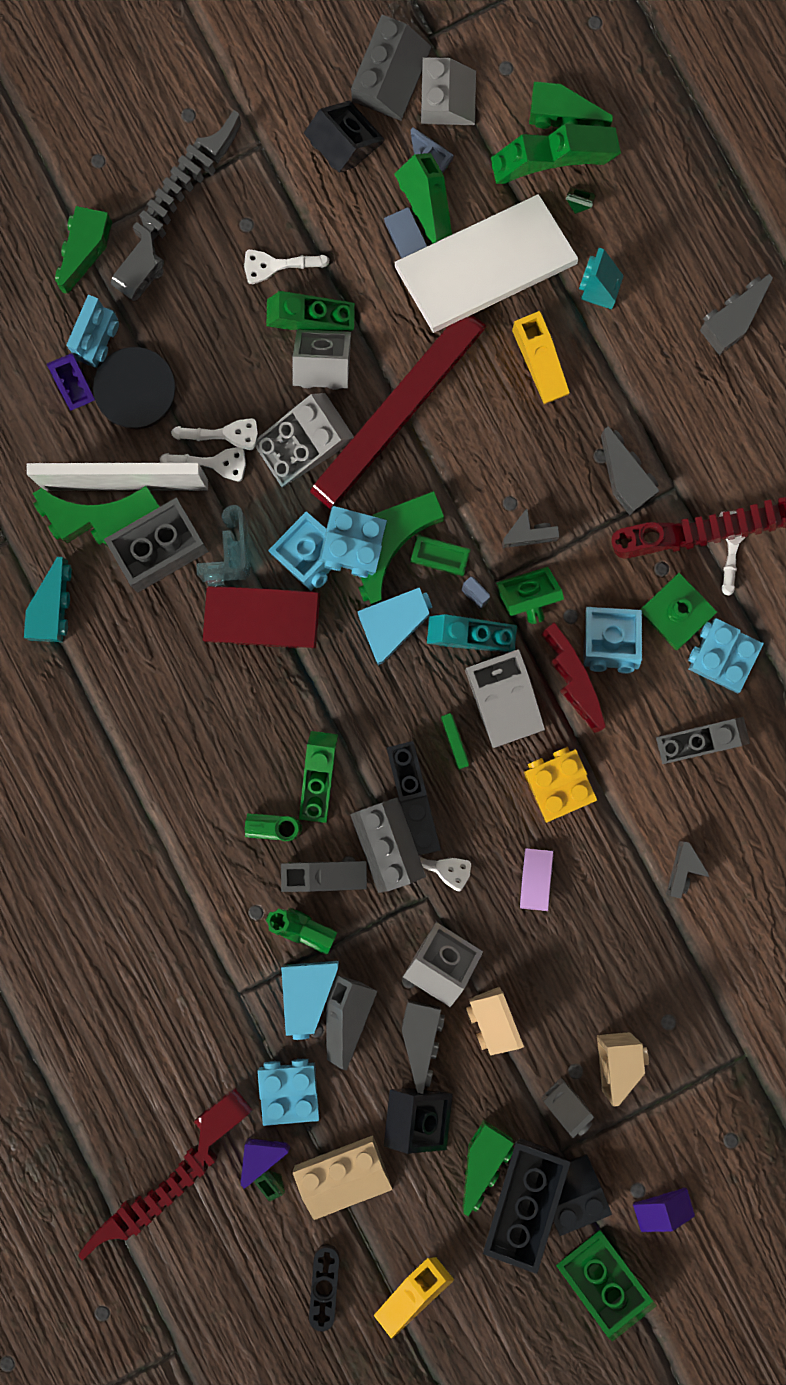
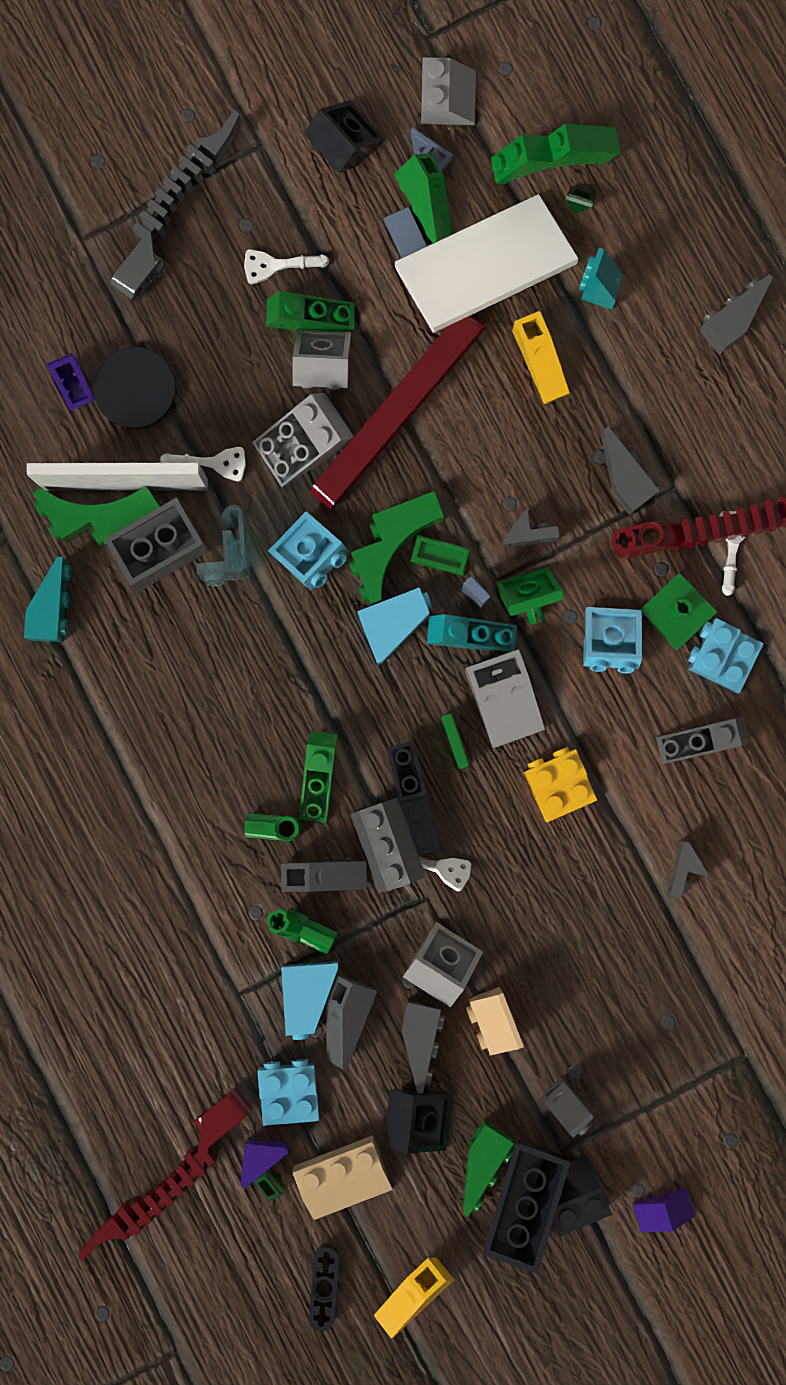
green slope [55,206,112,294] -> none
medium azure plate [66,295,119,368] -> none
white piece [171,418,258,450] -> none
dark red slope [202,587,320,648] -> none
medium azure plate [319,506,387,578] -> none
dark grey slope [351,15,432,121] -> none
lavender slope [520,848,553,911] -> none
green slope [529,82,613,129] -> none
dark red slope [541,622,605,733] -> none
green slope [556,1230,657,1342] -> none
tan slope [597,1032,649,1106] -> none

